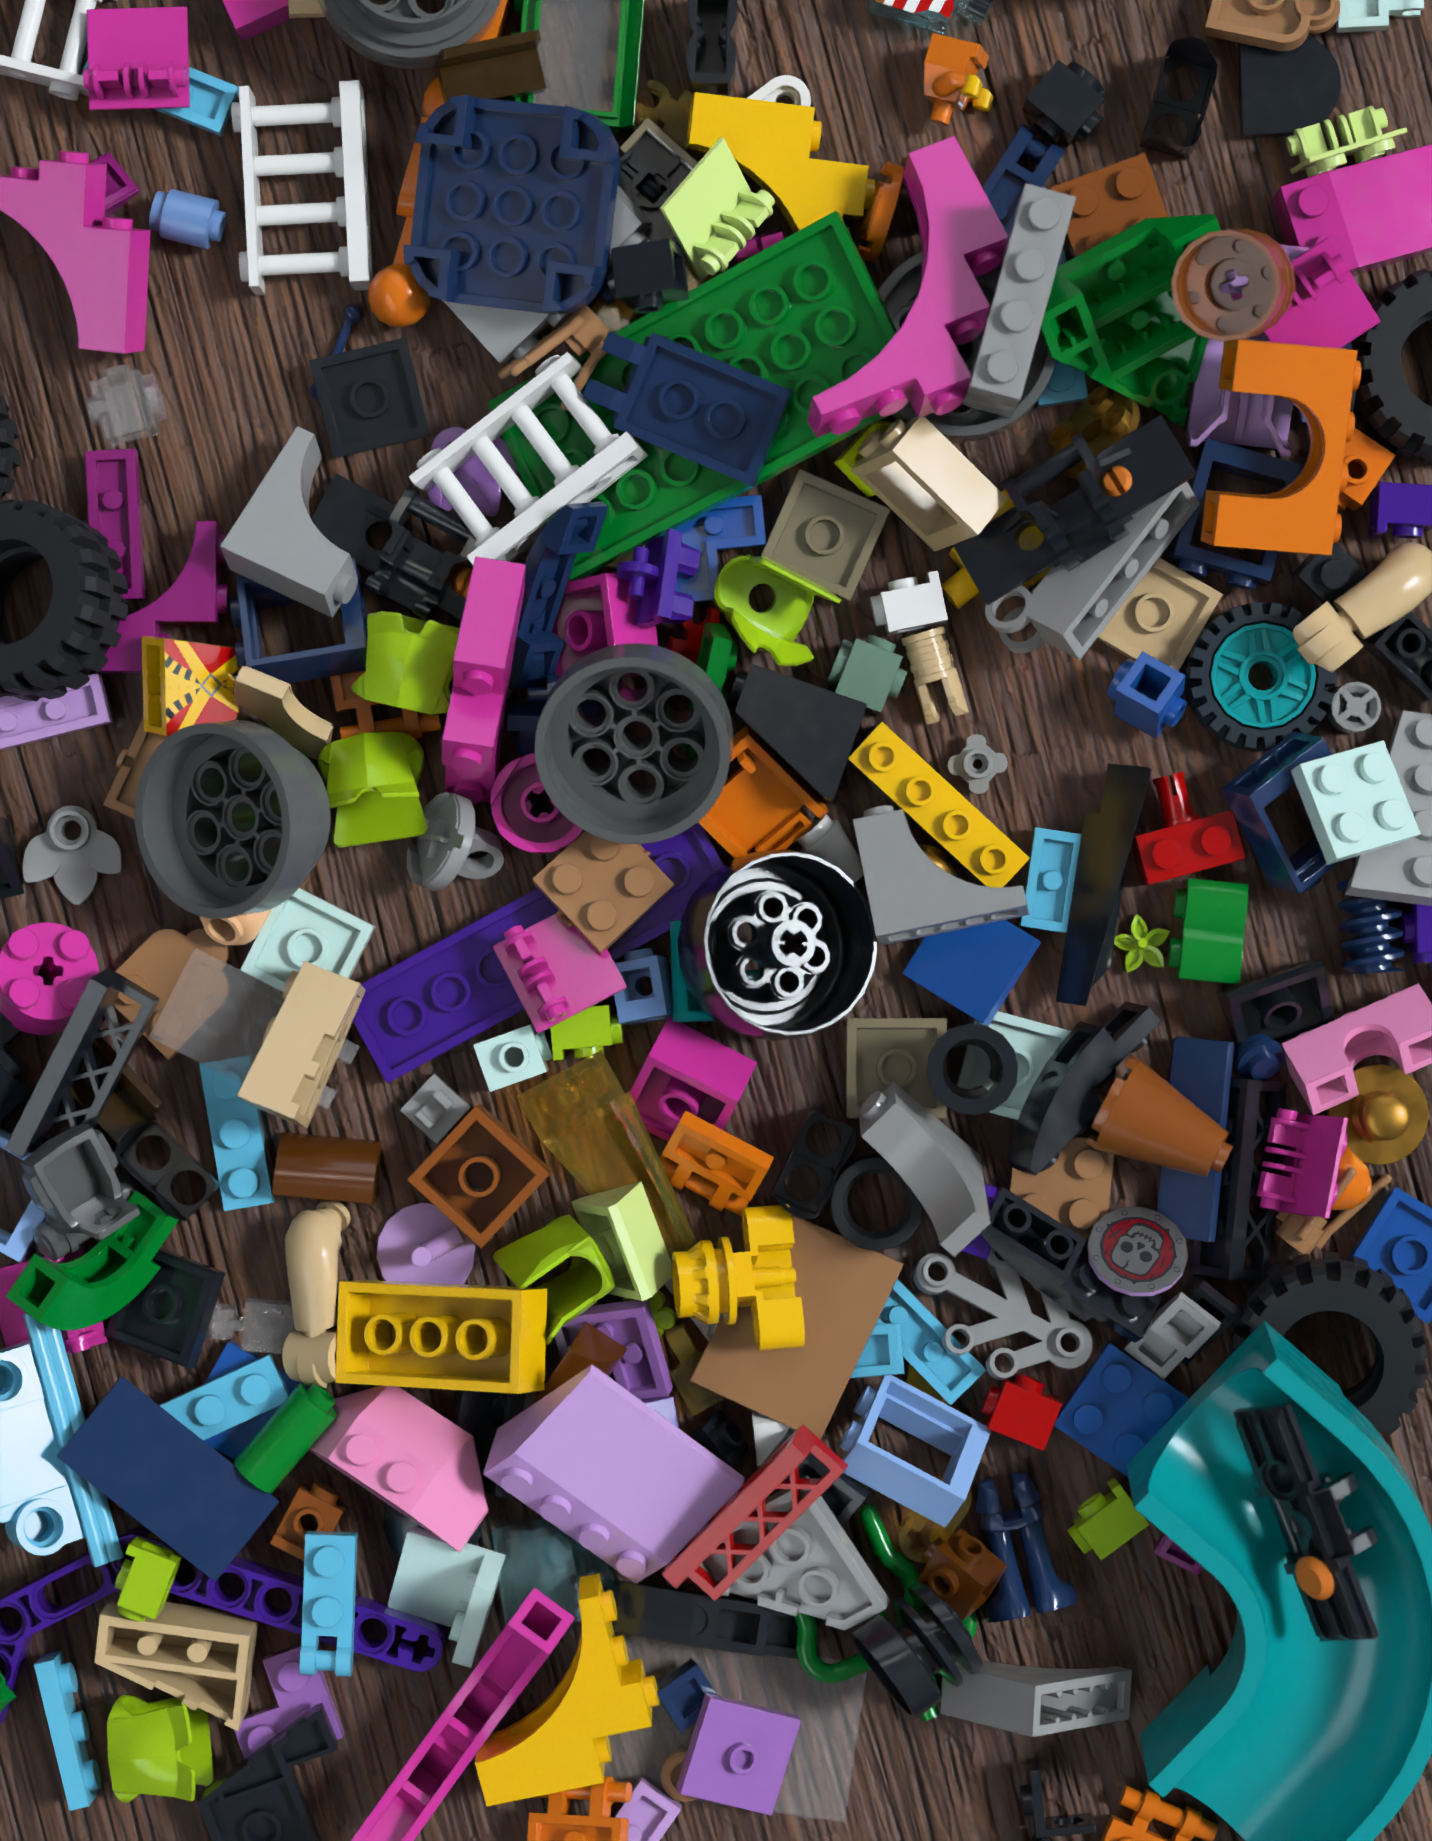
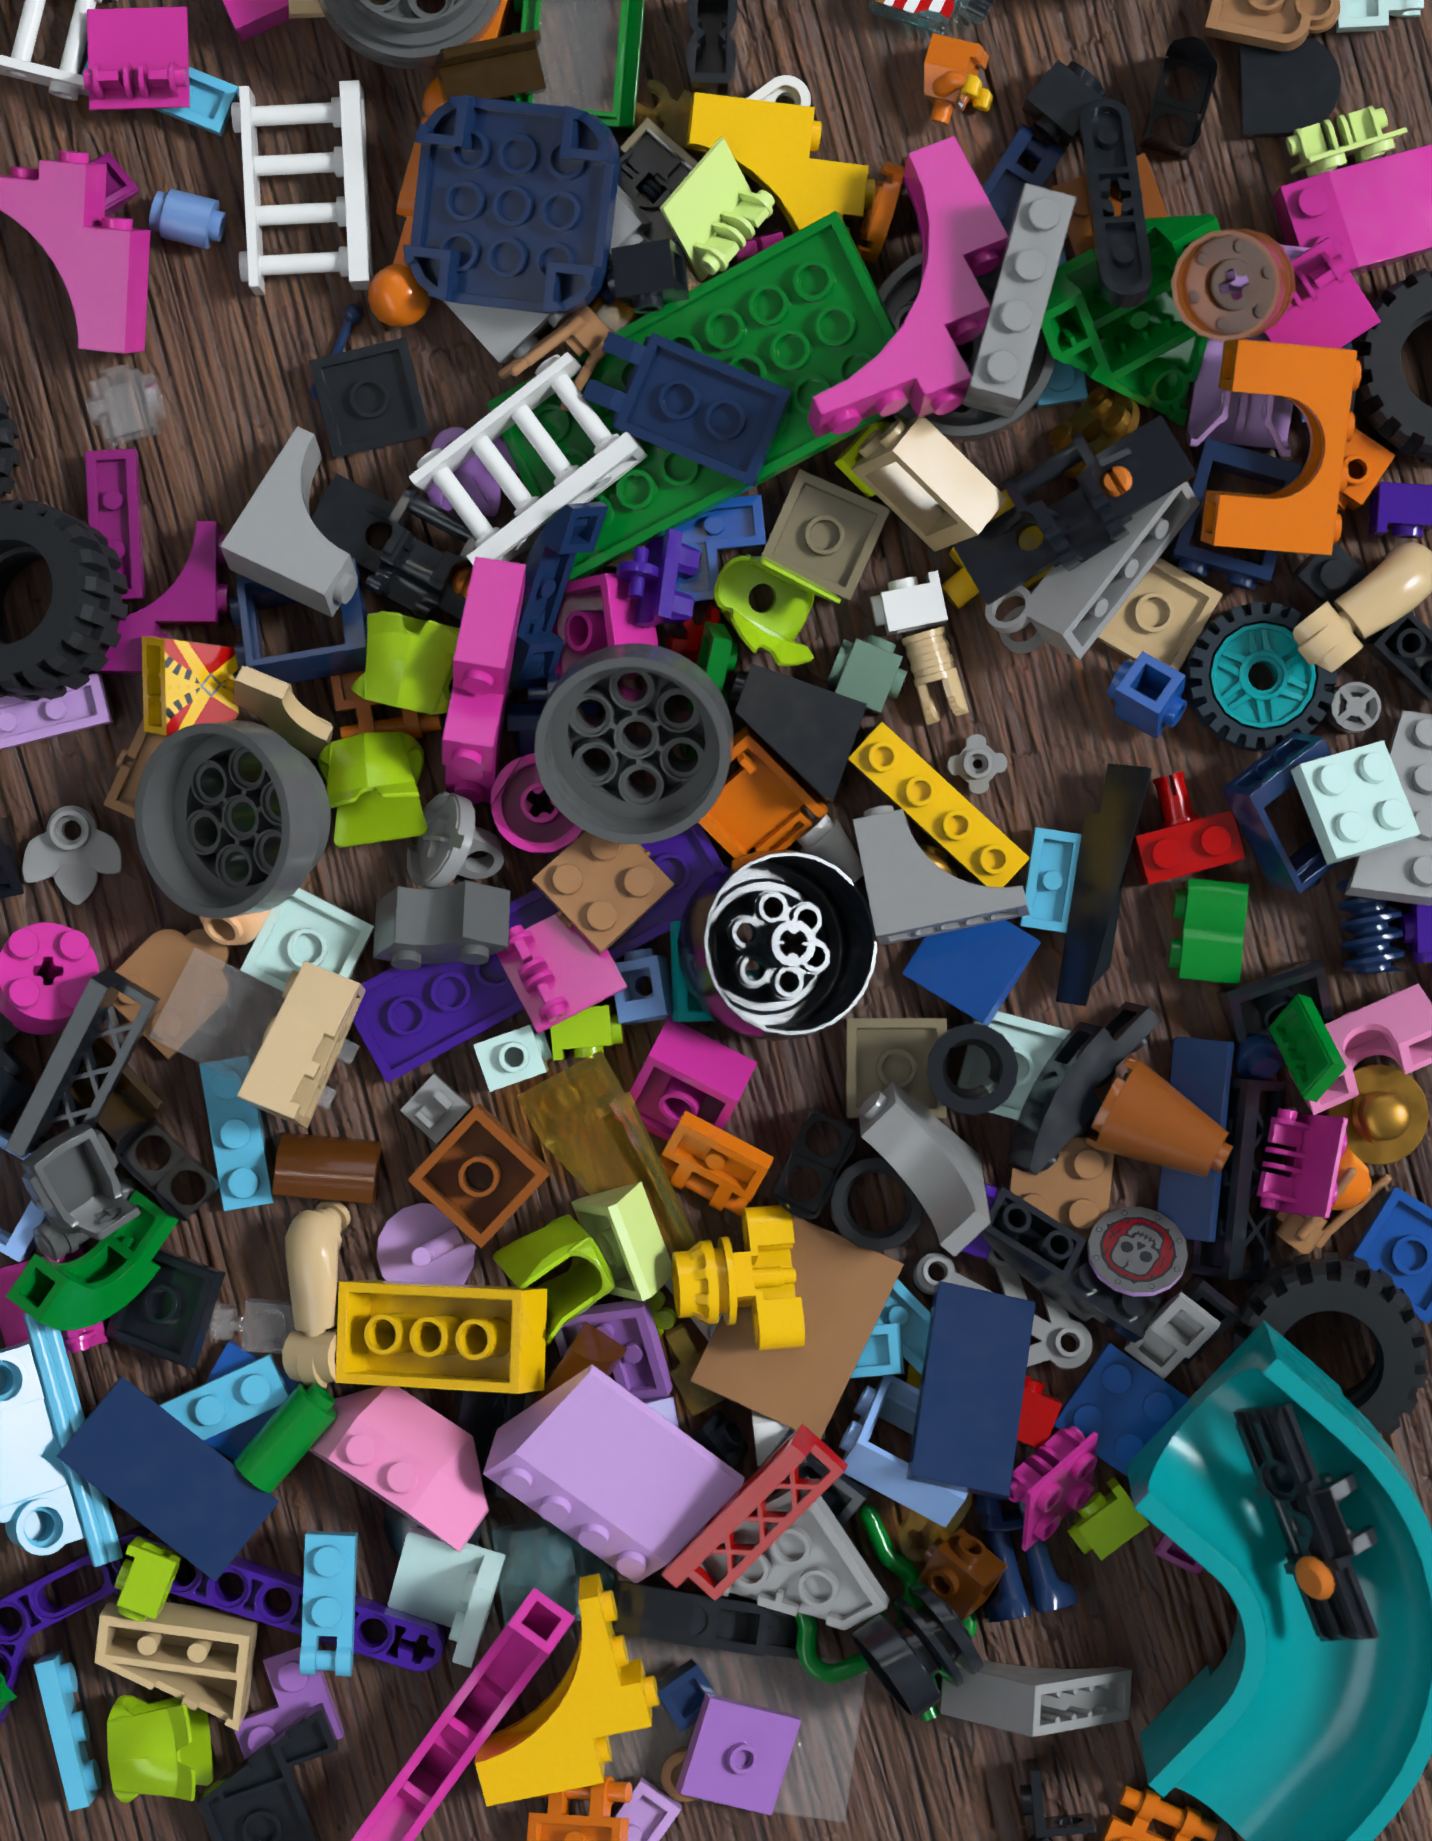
dark orange brick [270,1482,347,1561] -> none
lime plant [1114,914,1170,973] -> none
none -> dark grey brick [373,880,511,970]
none -> dark blue tile [906,1281,1036,1500]
none -> dark pink hinge [1008,1426,1098,1552]
none -> black piece [1079,98,1153,308]
none -> green plate [1268,994,1347,1102]

